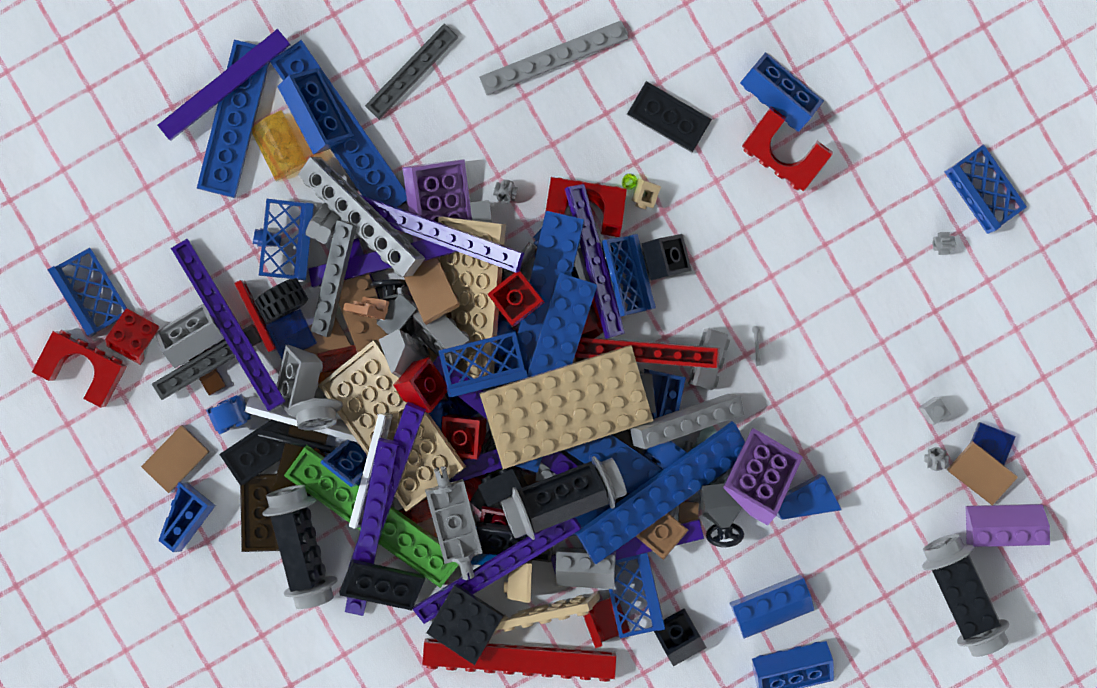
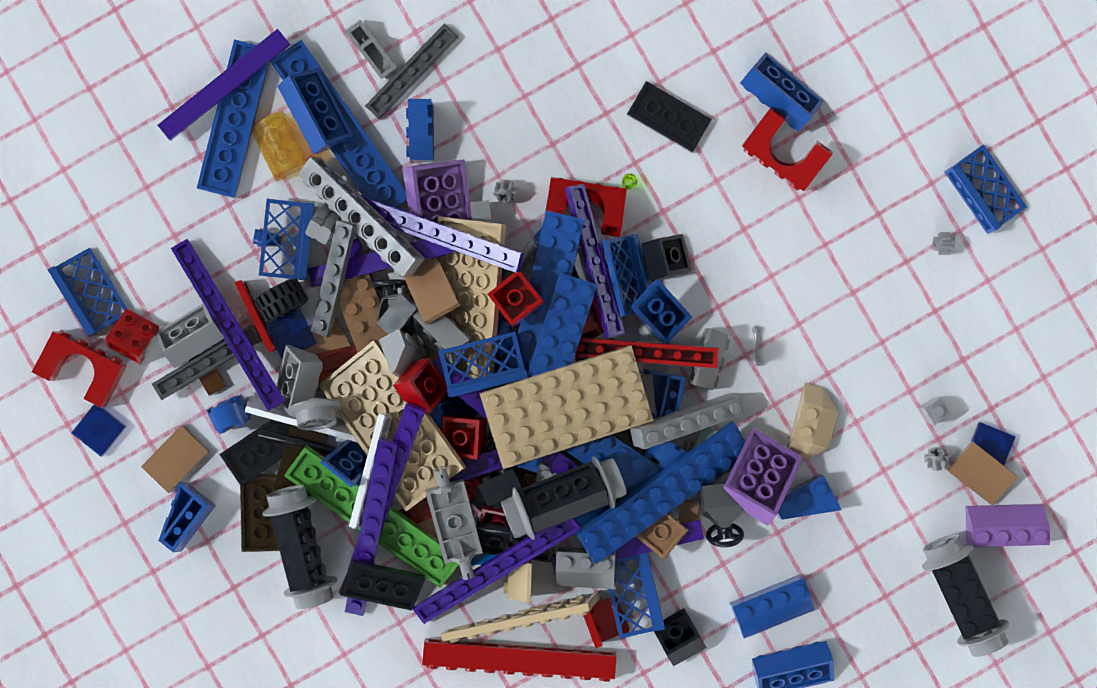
nougat bracket [343,297,389,320] -> none
black plate [426,584,505,665] -> none
light grey plate [479,20,628,95] -> none
tan brick [632,178,661,210] -> none
none -> clear blue tile [71,405,127,457]
none -> light grey slope [344,20,397,79]
none -> blue wedge [406,99,434,162]
none -> blue slope [630,279,693,344]
none -> tan wedge [787,383,838,461]

